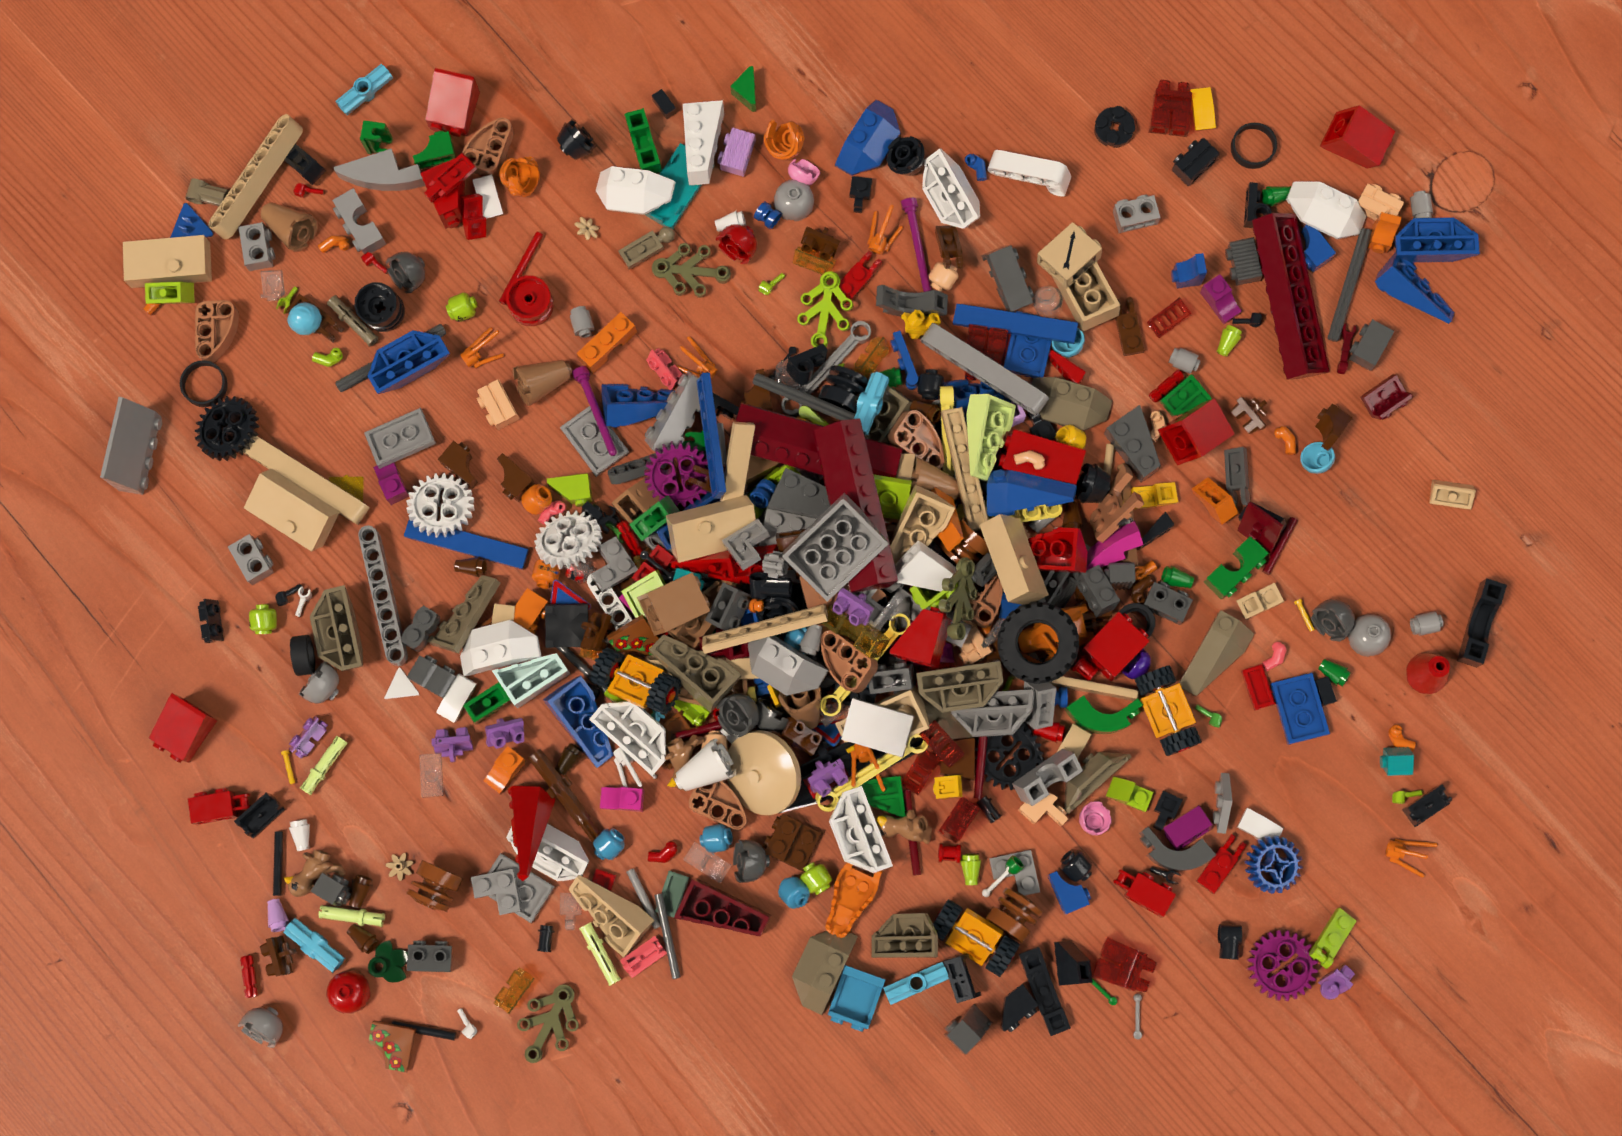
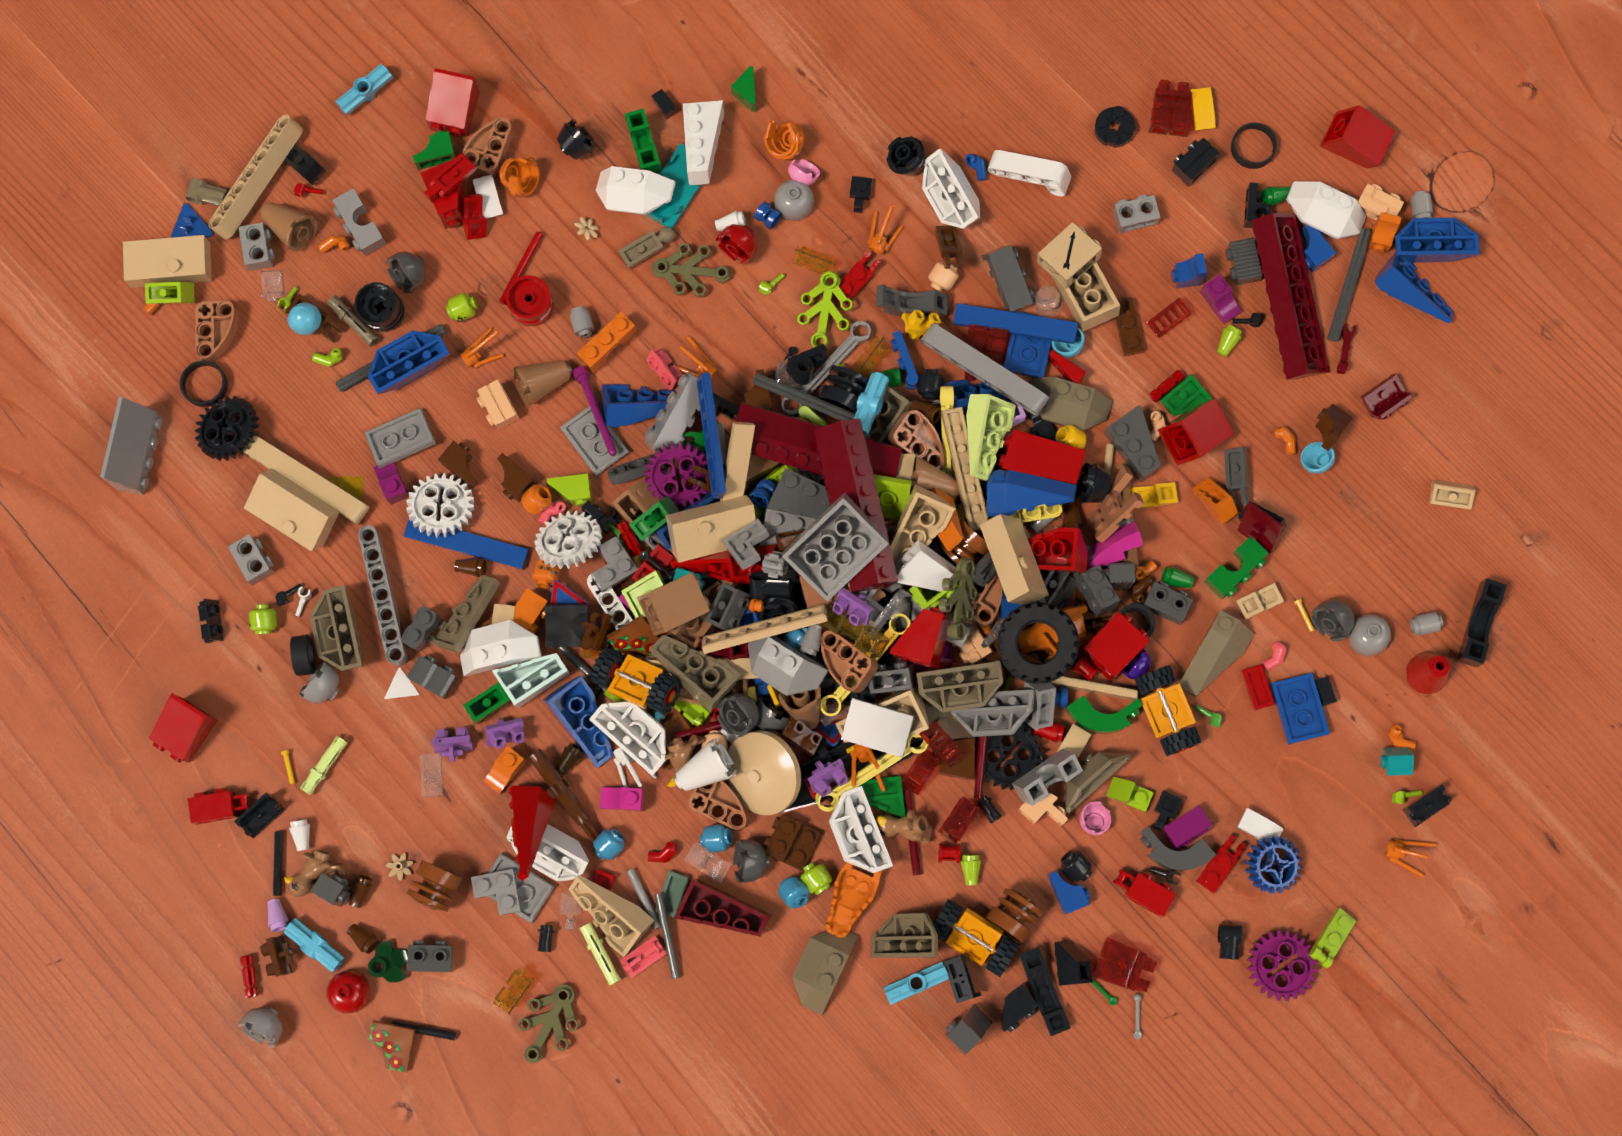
medium lavender hinge [289,715,328,759] -> none
yellowish green pin [319,905,385,927] -> none
light grey slope [334,149,425,191] -> none
green hinge [360,120,393,155] -> none
red hand [361,252,388,274] -> none
white slope [436,673,477,723] -> none
white hand [457,1008,477,1039] -> none
clear head [563,557,596,584] -> none
lavender brick [718,128,756,177] -> none
reddish brown hips [801,227,840,261] -> none
dark azure panel [828,965,885,1032] -> none
blue wedge [835,100,900,176] -> none
magenta piece [901,197,931,292] -> none
yellow bracket [933,775,963,800] -> none
hinge [982,855,1024,897] -> none
light grey plate [989,850,1040,896] -> none
light nougat arm [1014,450,1045,469] -> none
black slope [1137,512,1174,550] -> none
light grey brick [1168,347,1201,374] -> none
light grey plate [1213,773,1232,834] -> none
hips [1231,397,1268,434] -> none
dark red bar [1262,517,1298,575] -> none
green cone [1318,659,1351,687] -> none
medium lavender hips [1318,965,1355,1000] -> none
dark grey brick [1349,319,1394,371] -> none

